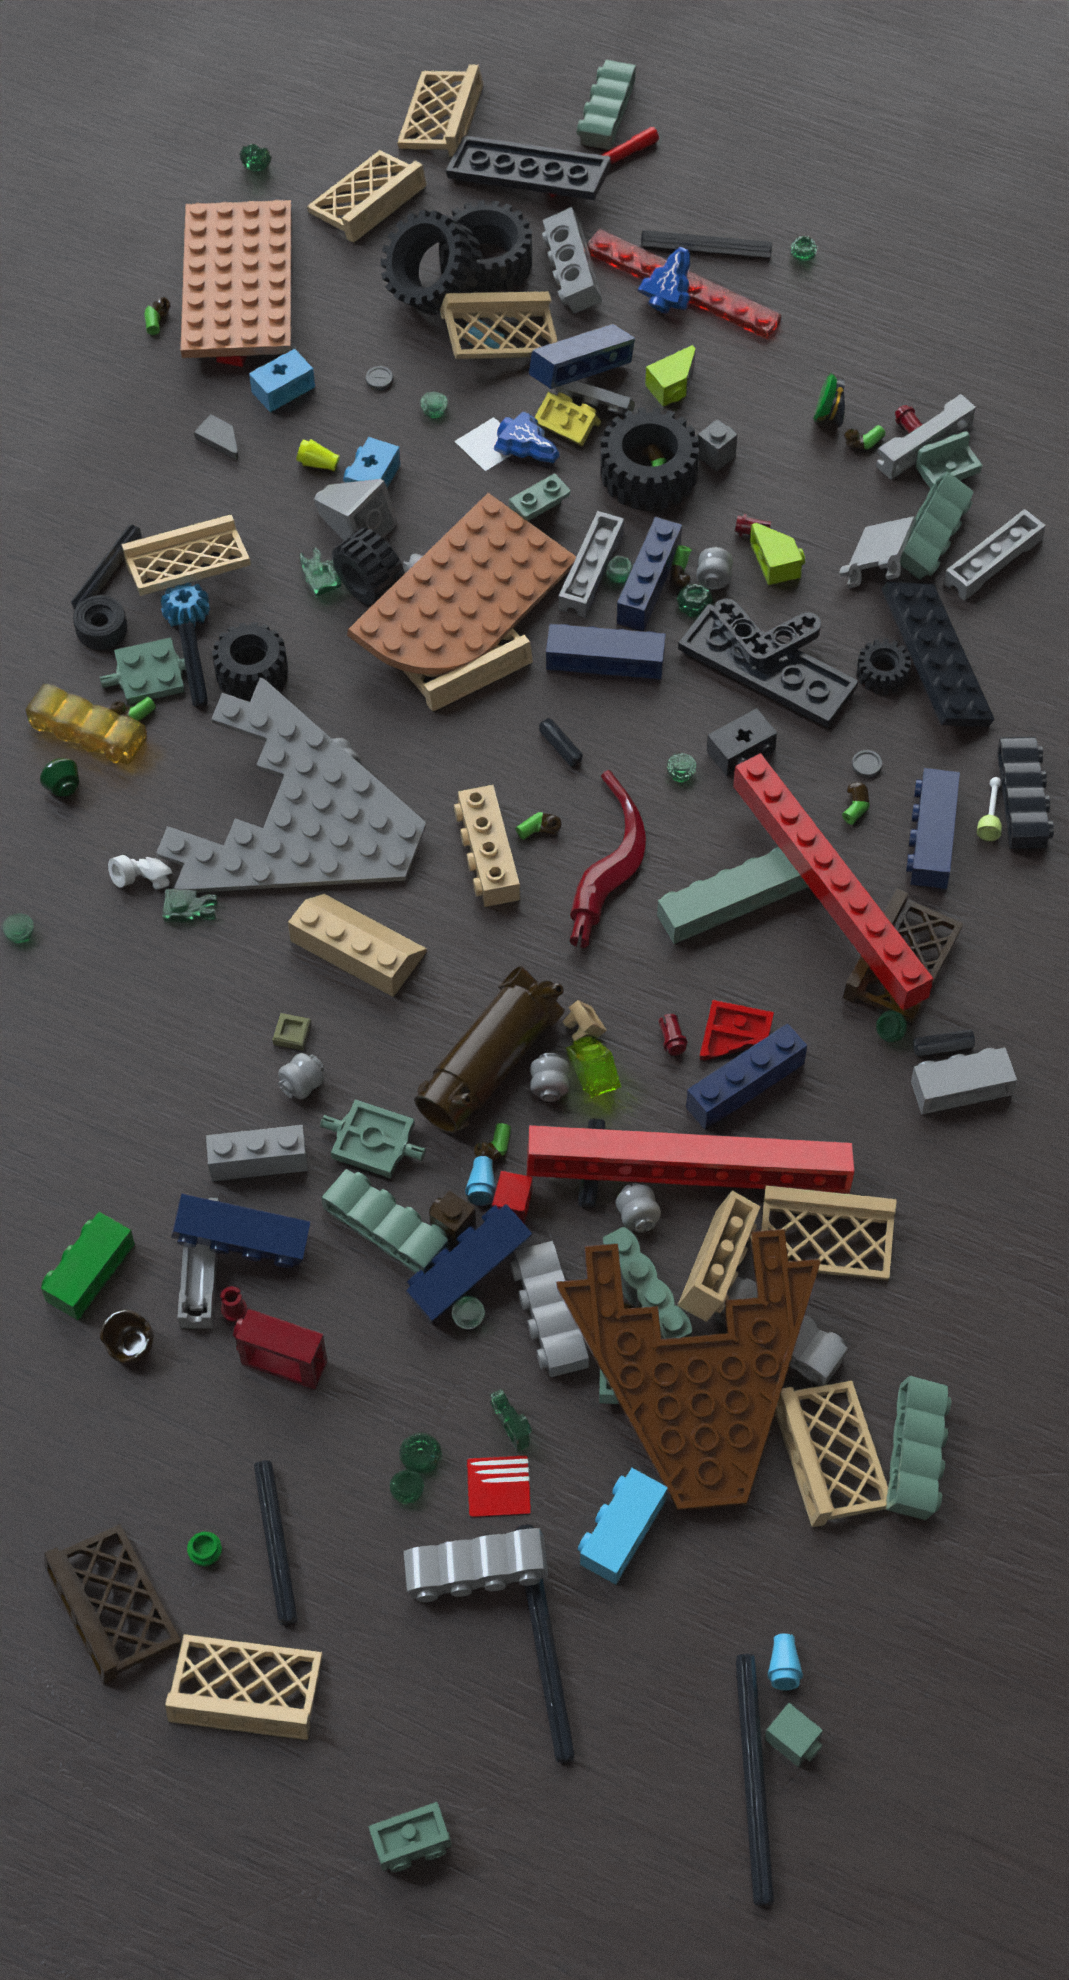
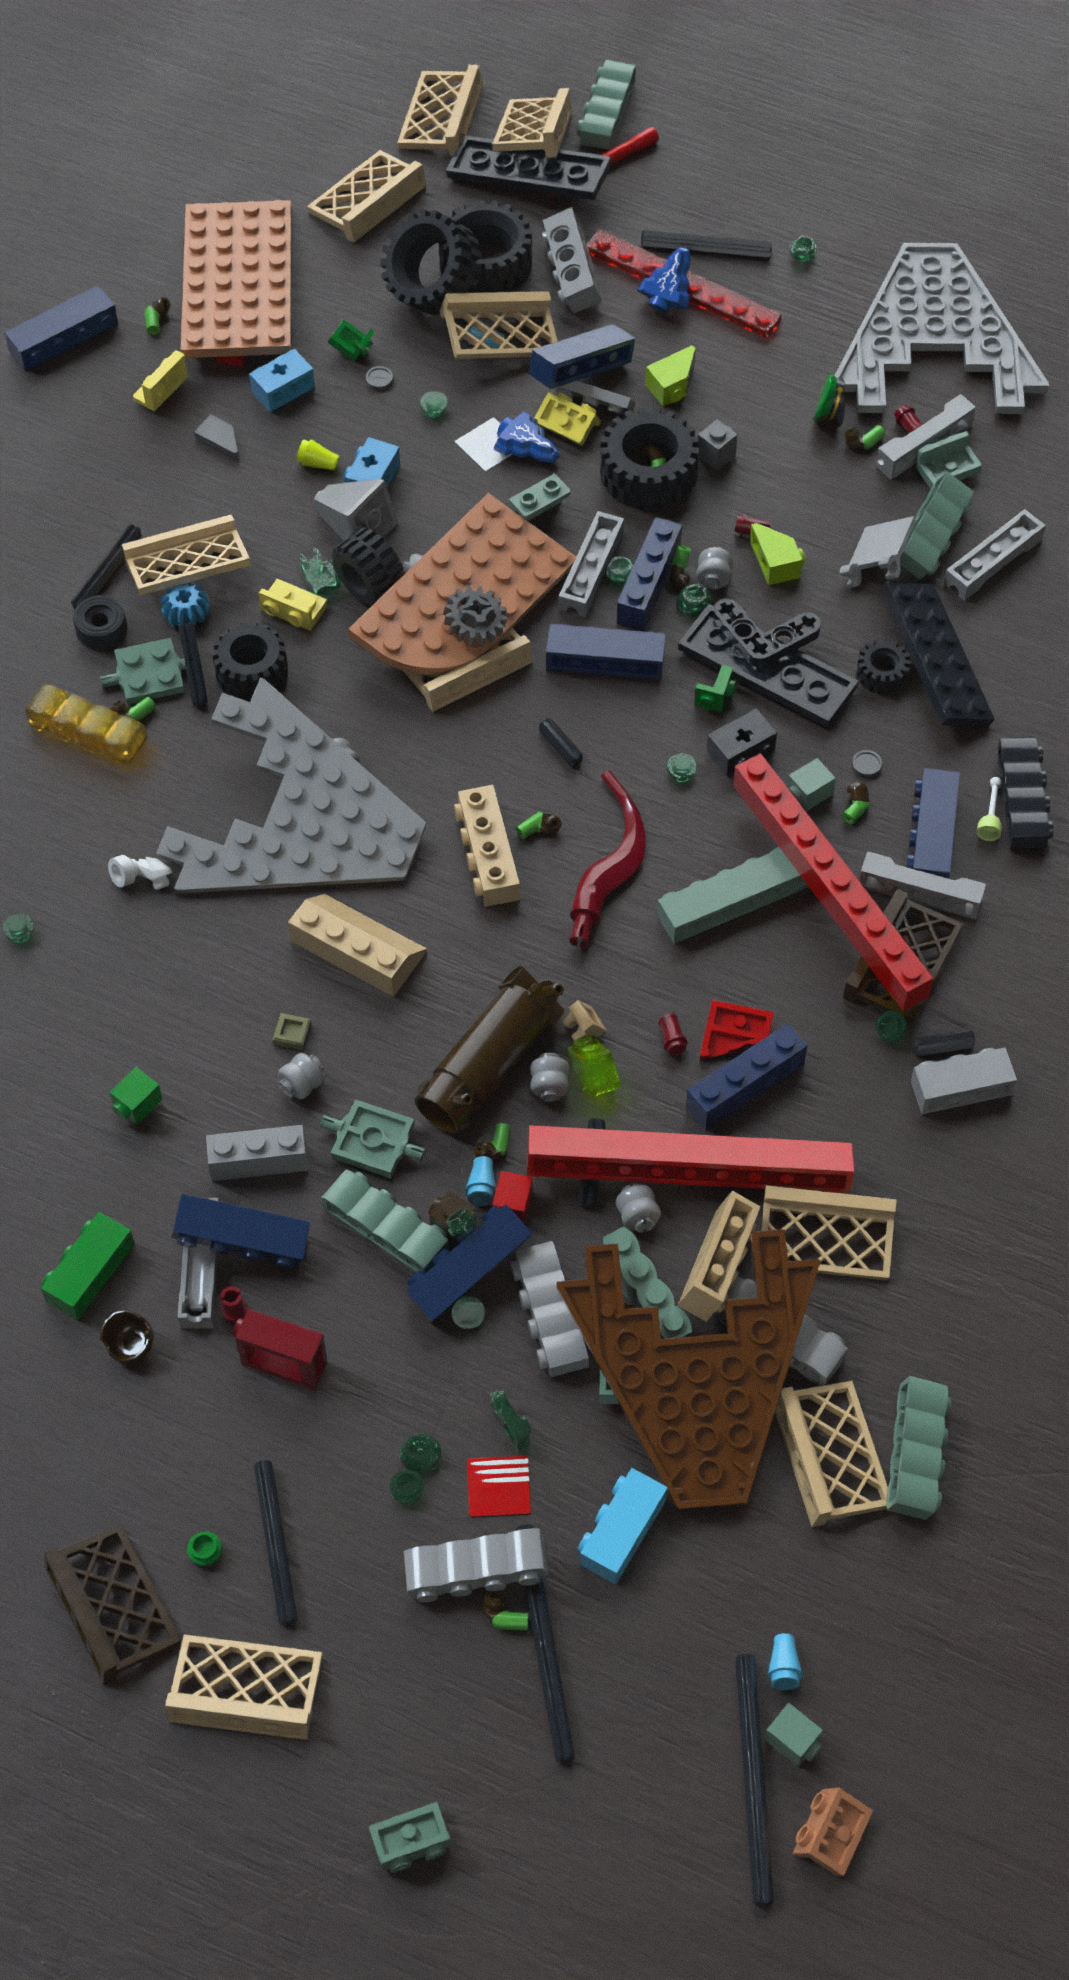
dark green cone [40,758,79,796] -> none
clear green plate [162,889,218,923] -> none
clear green plate [239,144,272,171] -> none
none -> brick [4,285,118,371]
none -> green brick [109,1067,163,1125]
none -> light yellow bracket [133,350,188,412]
none -> light yellow bracket [259,579,327,631]
none -> green bracket [327,319,375,362]
none -> dark grey gear [443,586,508,646]
none -> clear green plate [446,1206,477,1237]
none -> arm [482,1592,528,1631]
none -> tan fence [492,88,572,158]
none -> green bracket [694,665,737,712]
none -> sand green brick [787,758,836,812]
none -> nougat bracket [793,1788,873,1876]
none -> light grey wing [835,243,1049,414]
none -> light grey piece [859,851,986,920]

